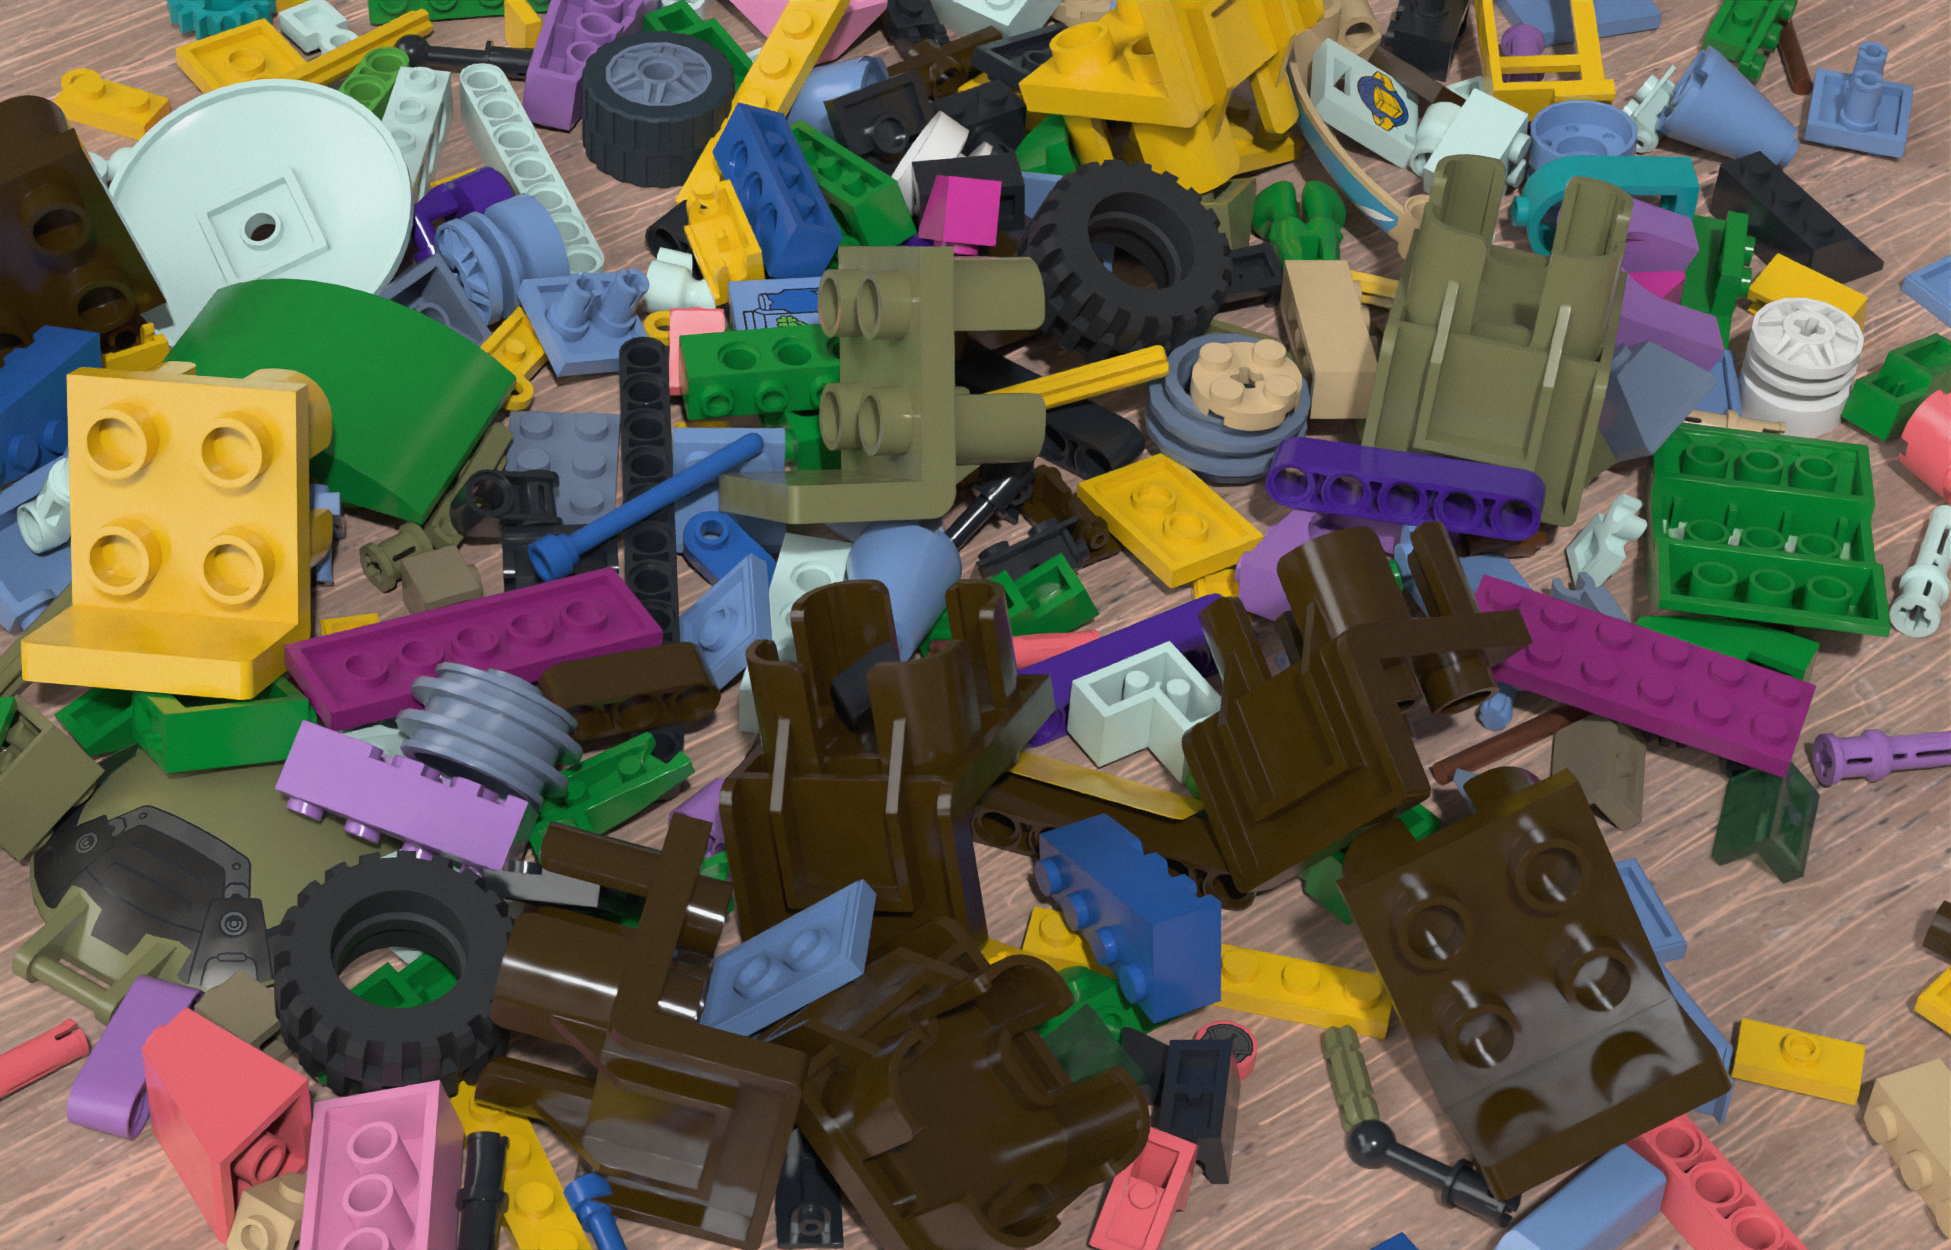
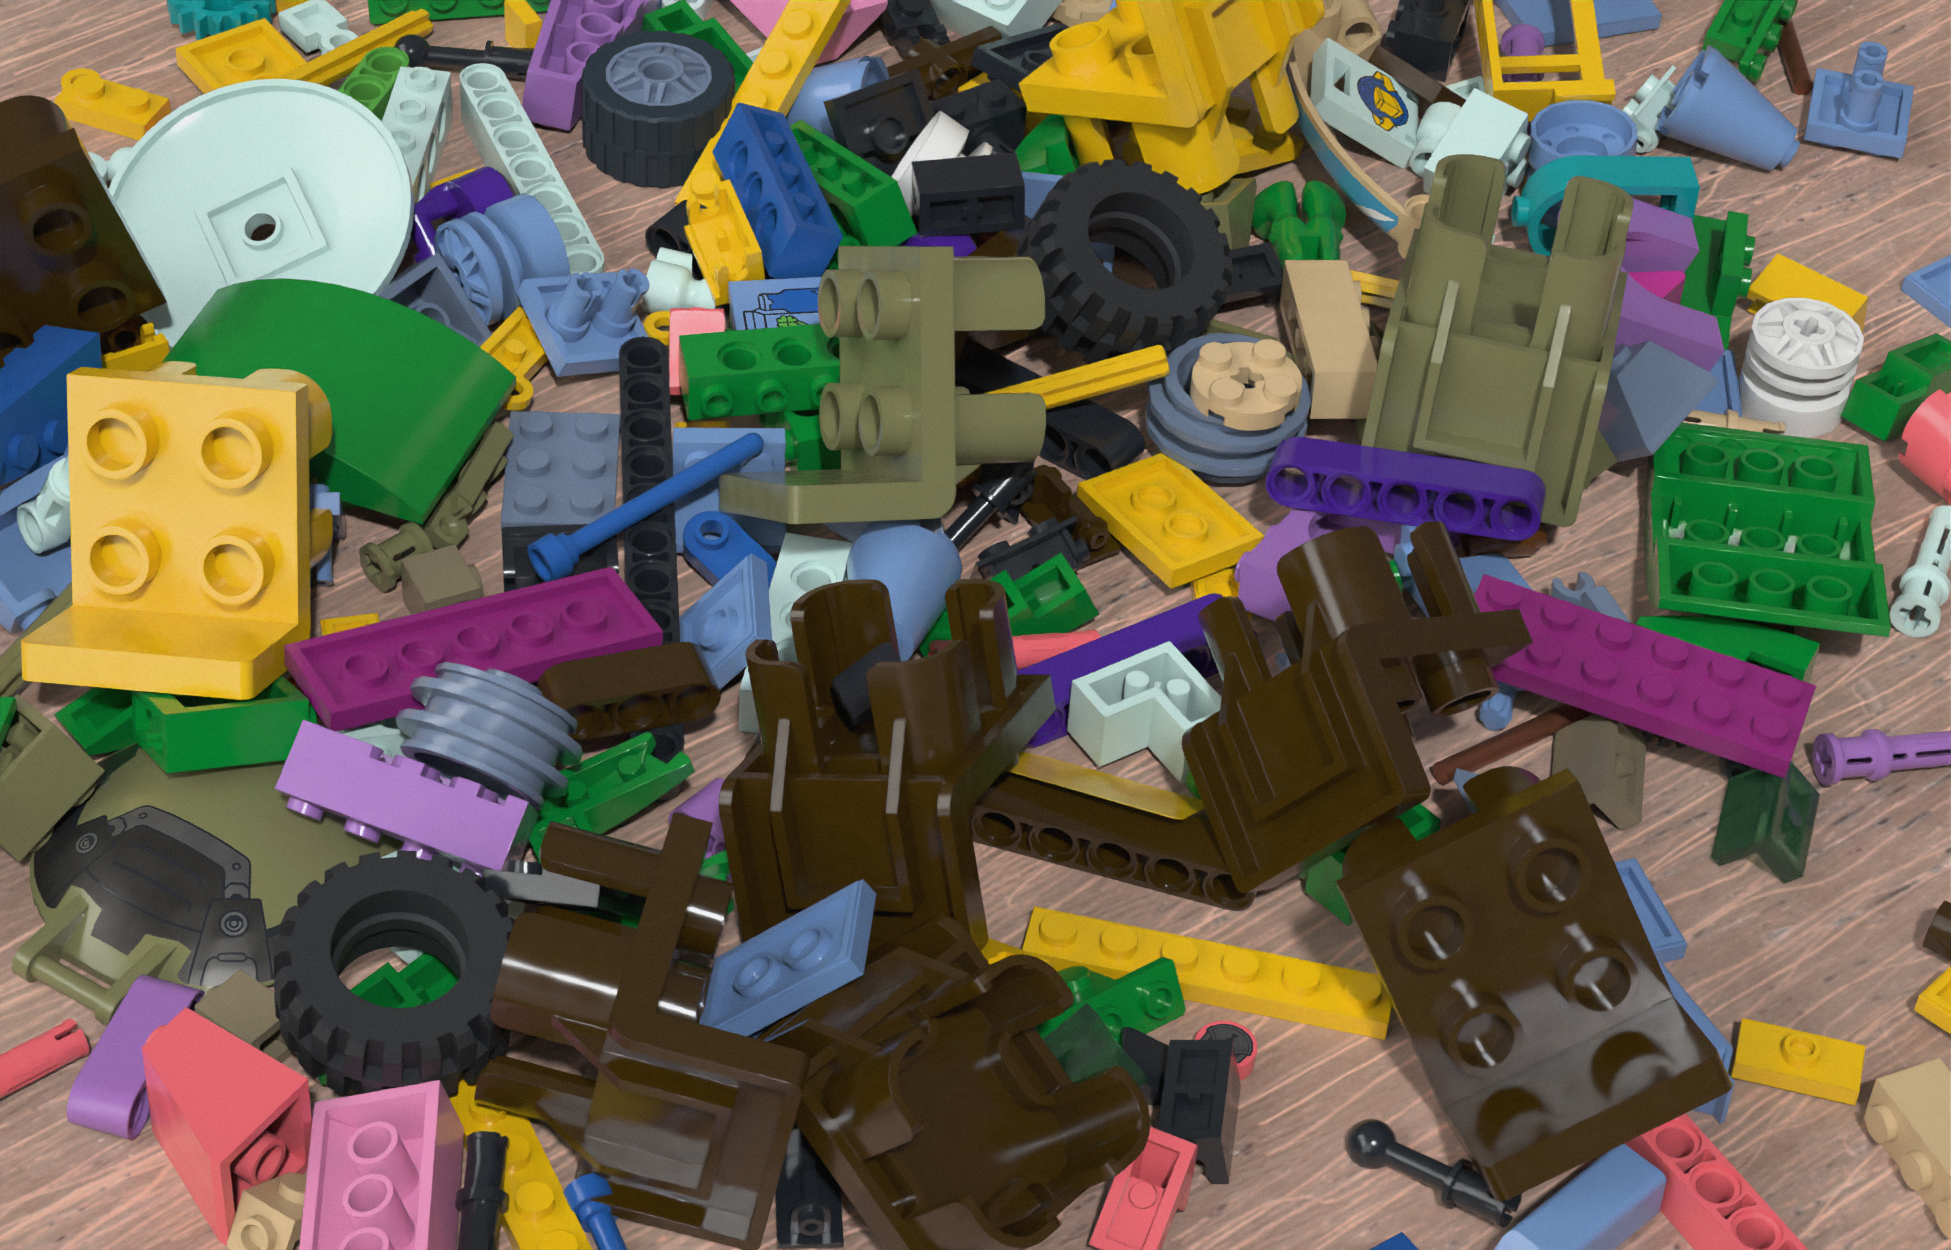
black piece [449,469,564,537] -> none
dark pink slope [918,175,1002,255] -> none
blue wedge [1034,813,1221,1024] -> none
olive axle [1322,1025,1380,1133] -> none
light aqua plate [1566,494,1647,587] -> none
black slope [1709,151,1884,284] -> none

